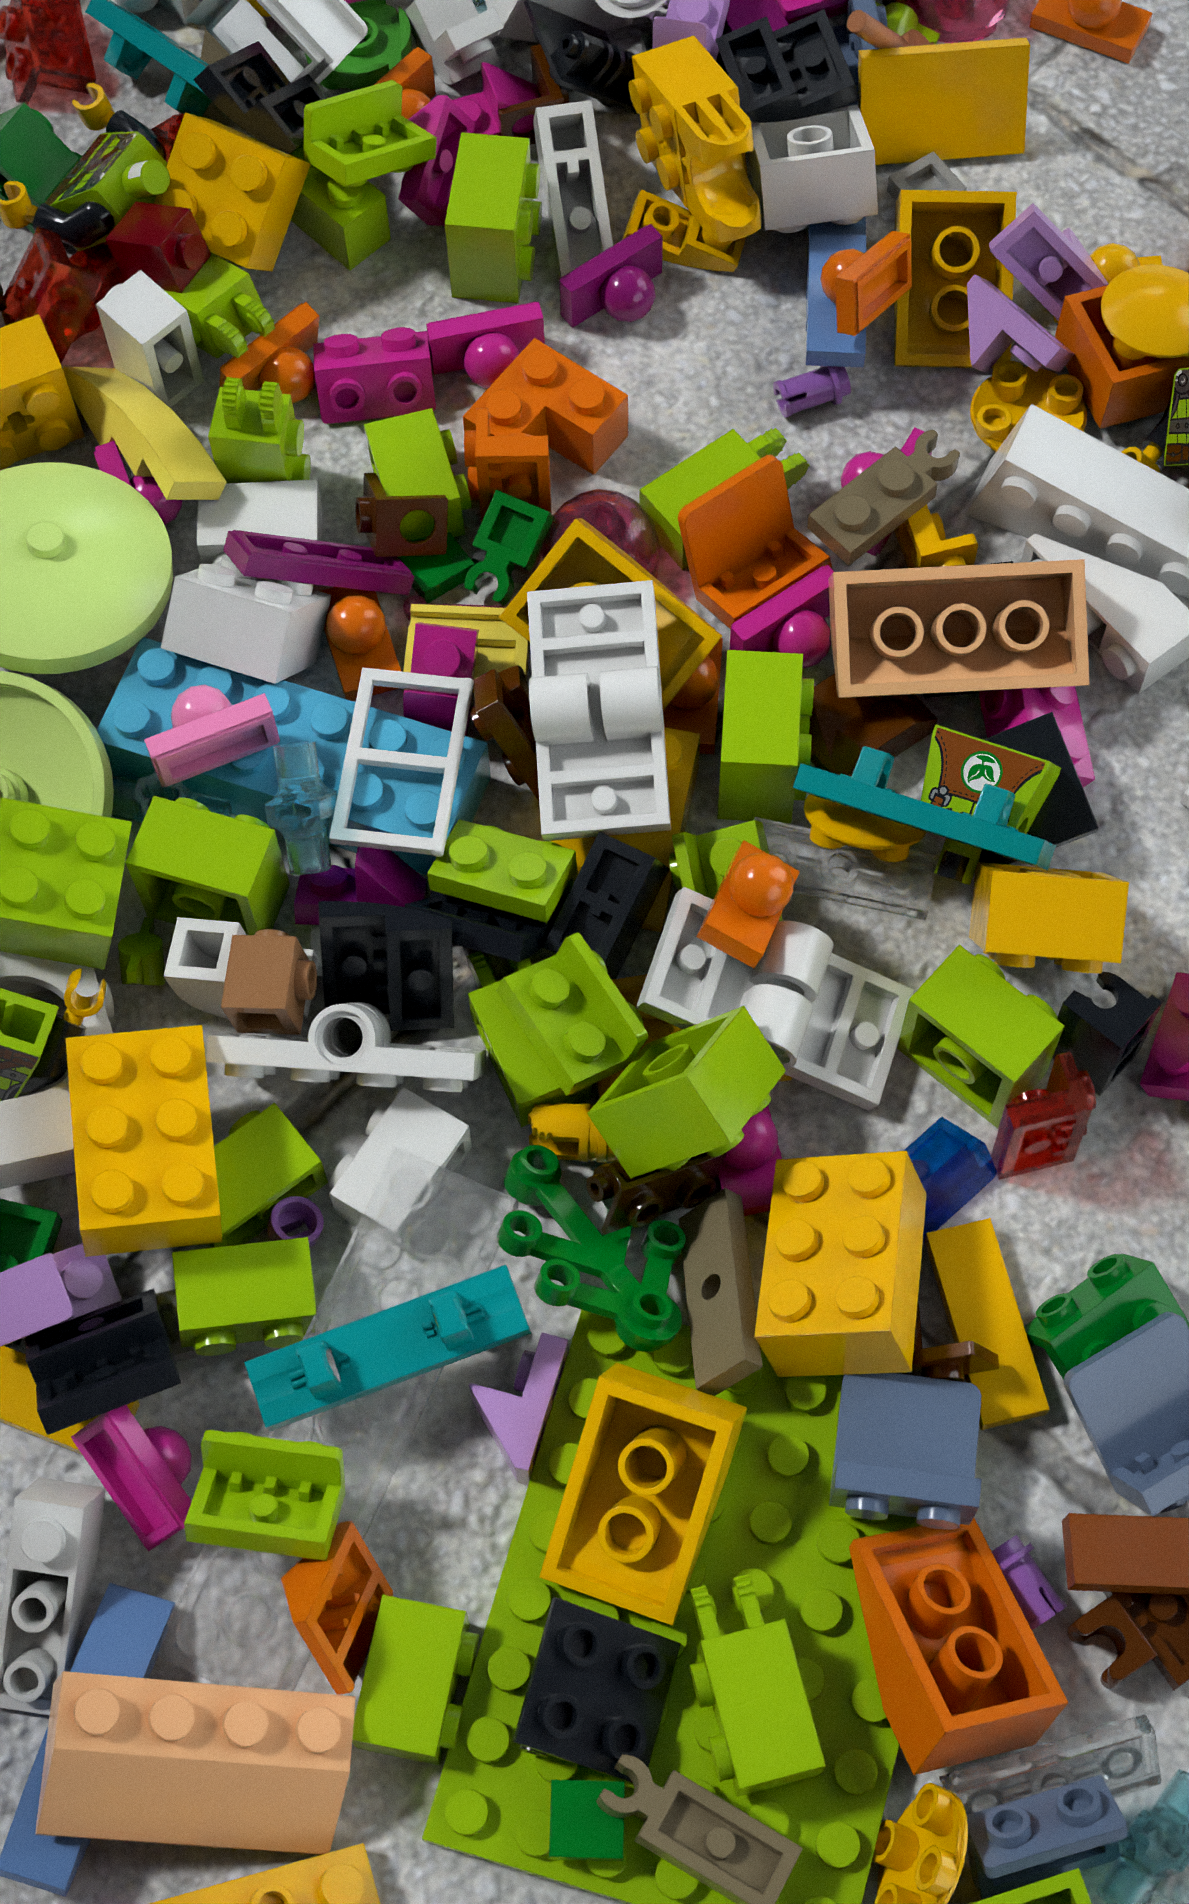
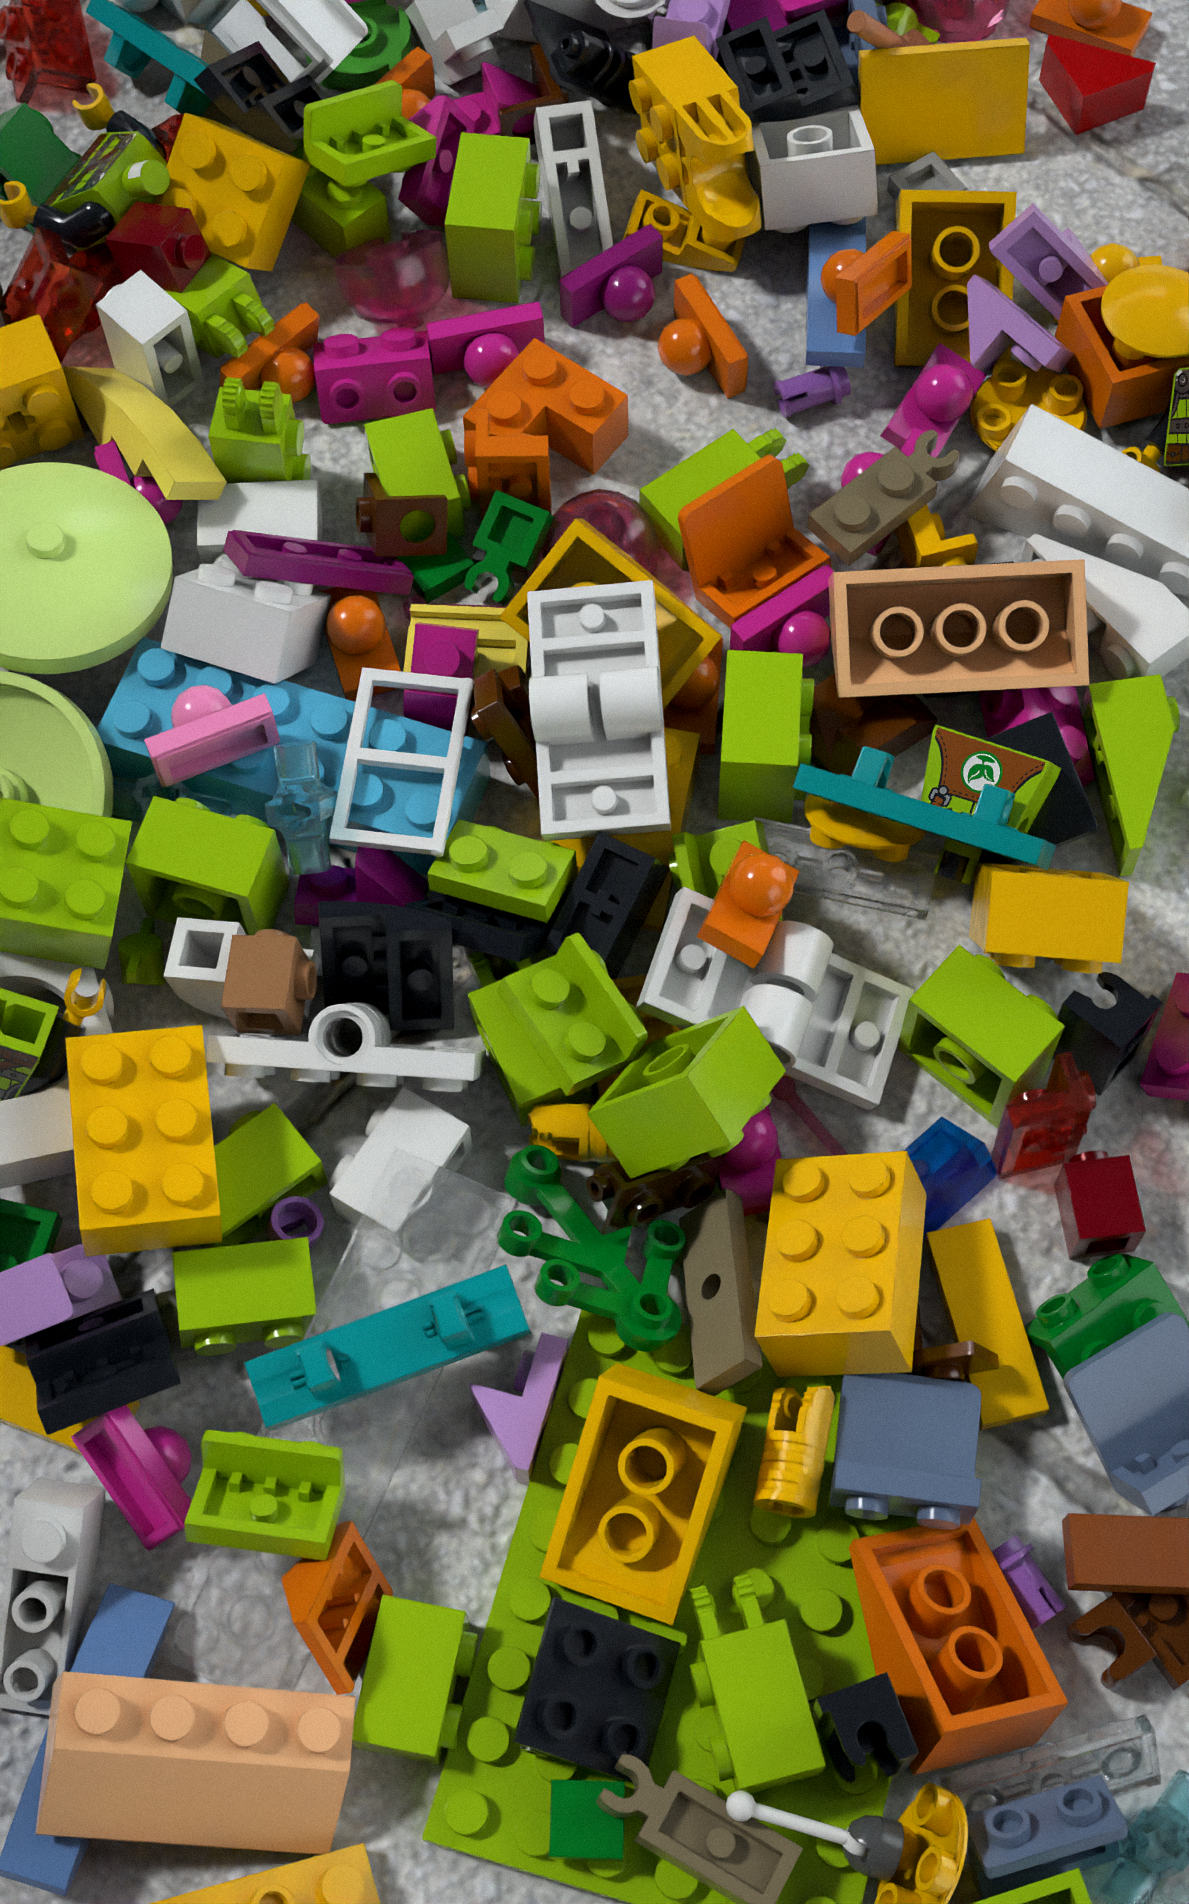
none -> clear pink cylinder [332,229,450,329]
none -> orange tile [657,273,749,399]
none -> hinge [726,1790,904,1882]
none -> yellow hinge [753,1386,835,1518]
none -> clear pink hinge [771,1076,849,1156]
none -> black hinge [811,1672,919,1783]
none -> dark pink tile [880,342,987,458]
none -> red slope [1039,34,1156,135]
none -> dark red brick [1054,1150,1146,1260]
none -> lime slope [1080,674,1180,877]

